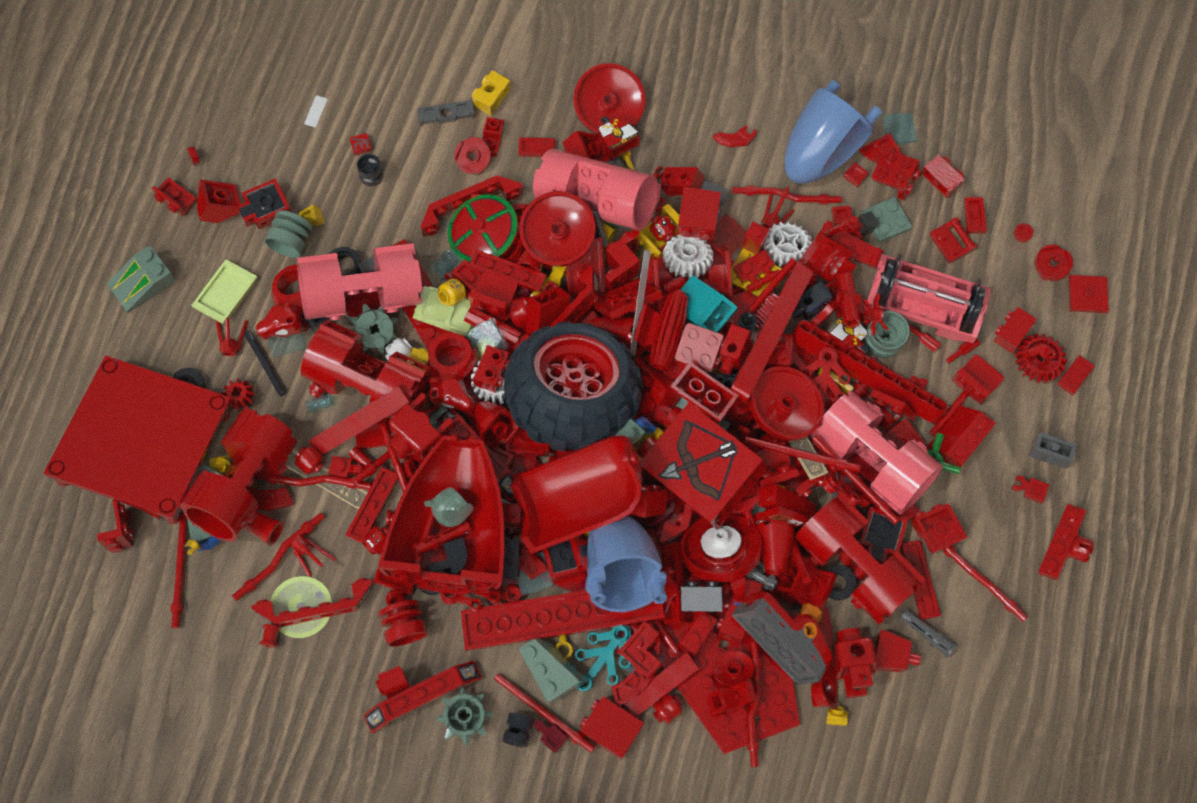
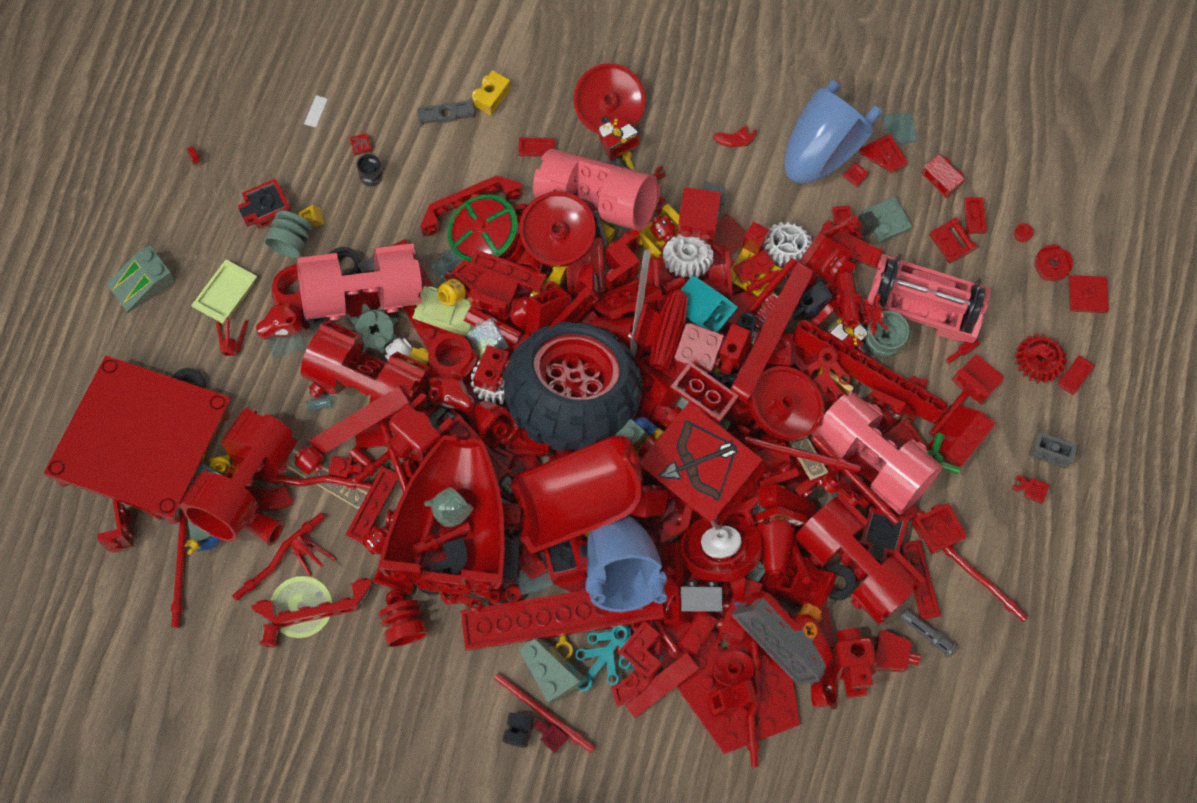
red bracket [151,177,197,217] -> none
red slope [197,179,241,223] -> none
red gear [221,378,255,411] -> none
black bar [244,331,286,396] -> none
red slope [363,660,482,734] -> none
red brick [375,665,410,698] -> none
sand green brick [436,688,493,745] -> none
red plate [454,137,491,175] -> none
red slope [482,117,504,157] -> none
red slope [562,130,609,162] -> none
red brick [579,696,644,760] -> none
red piece [652,694,683,724] -> none
red brick [660,167,705,197] -> none
red bar [731,185,842,205] -> none
dark grey bar [745,568,778,591] -> none
red plant [761,187,794,229] -> none
yellow plate [826,705,848,726] -> none
red plate [853,381,869,399] -> none
red bracket [871,150,921,201] -> none
red axle [908,324,941,353] -> none
red brick [993,307,1037,354] -> none
red plate [1038,504,1094,581] -> none

